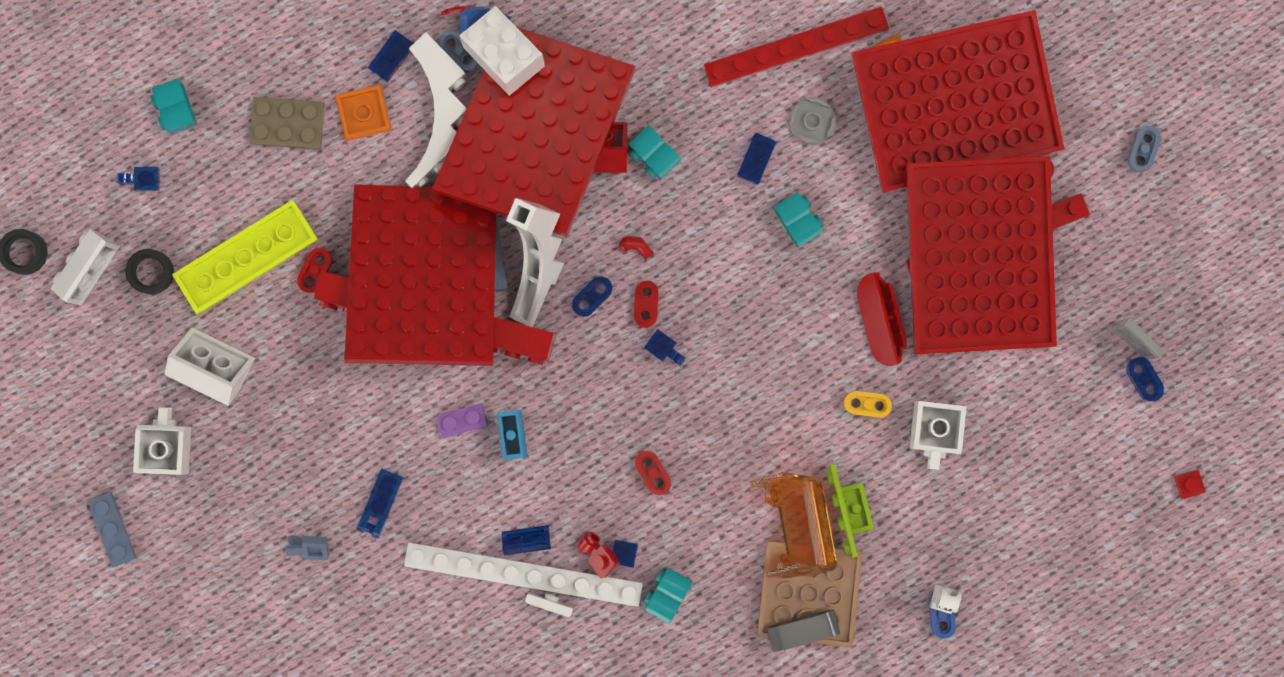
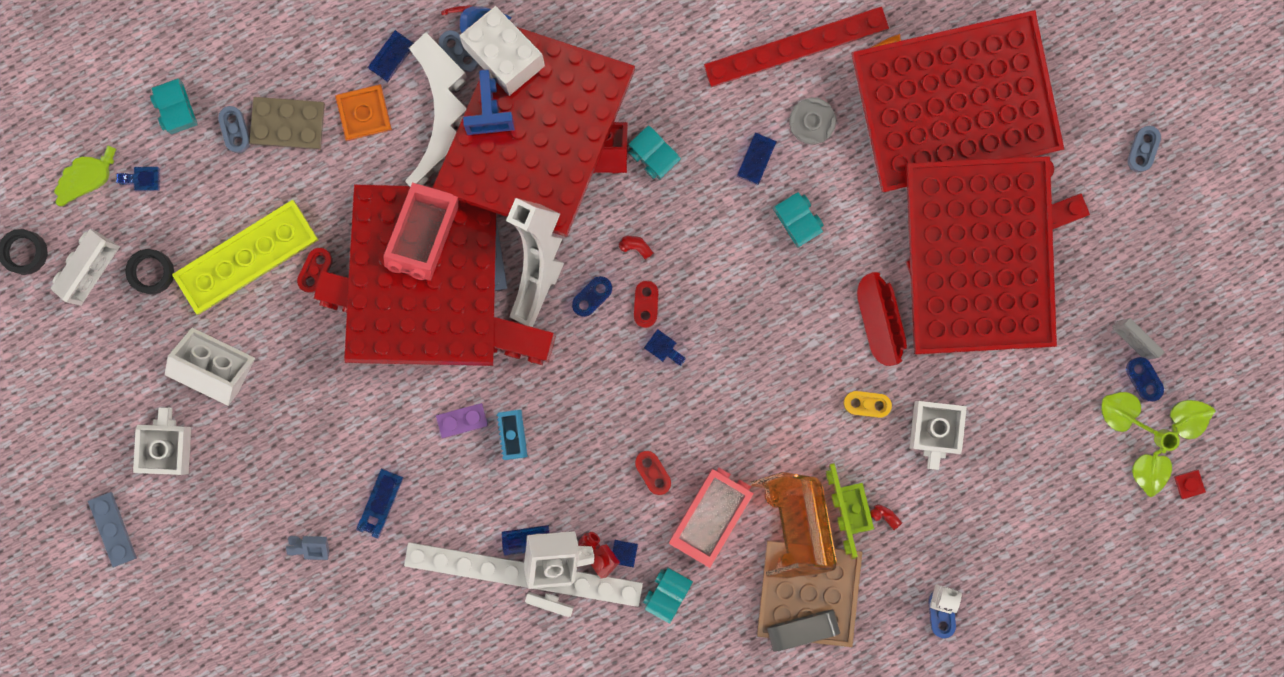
none -> lime animal [54,145,116,207]
none -> sand blue plate [218,106,250,153]
none -> window [384,182,458,281]
none -> blue bracket [463,70,515,135]
none -> white hinge [524,532,594,589]
none -> window [668,467,754,568]
none -> red arm [870,504,903,530]
none -> lime plant [1101,392,1216,497]

